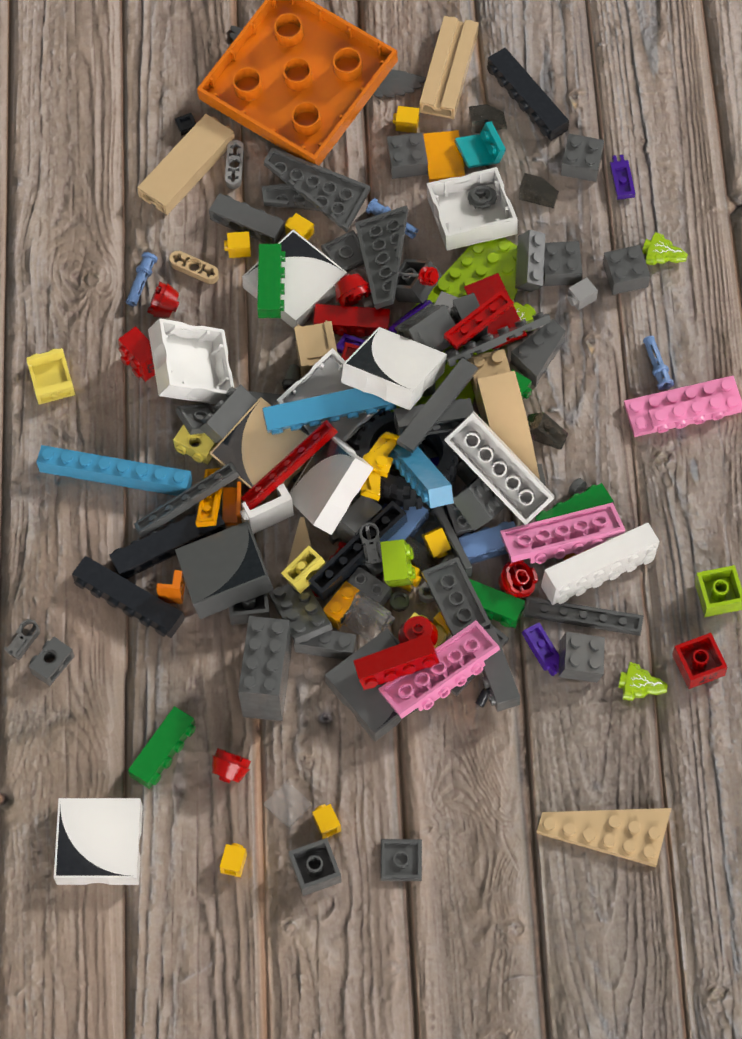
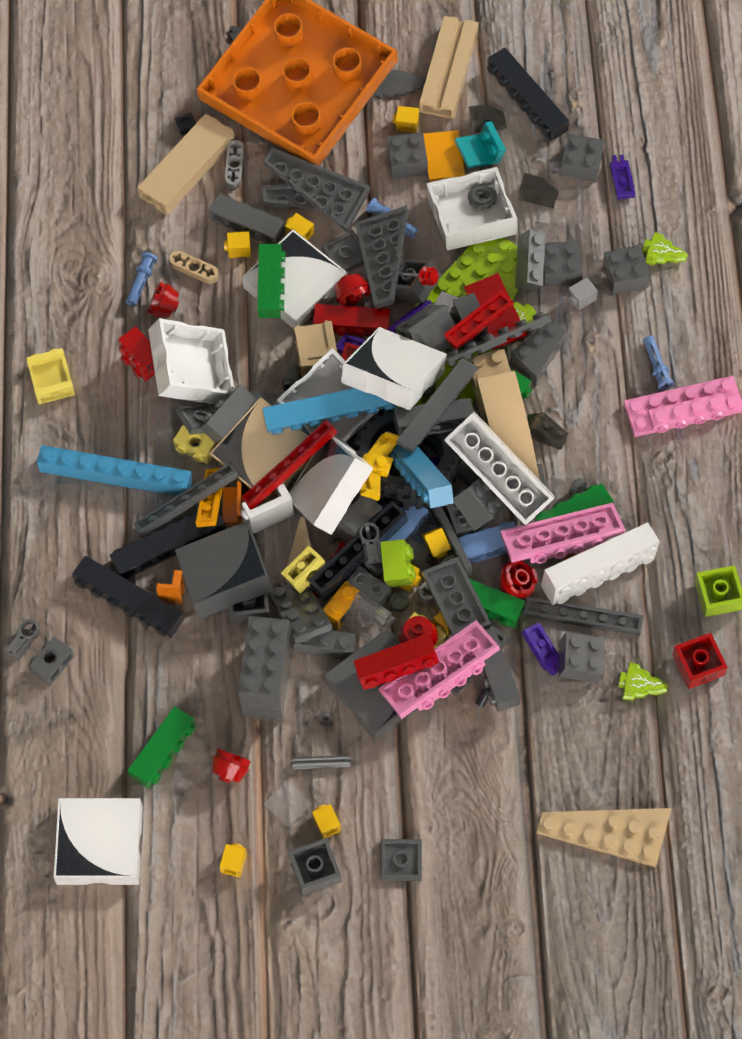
none -> dark grey axle [291,755,351,769]

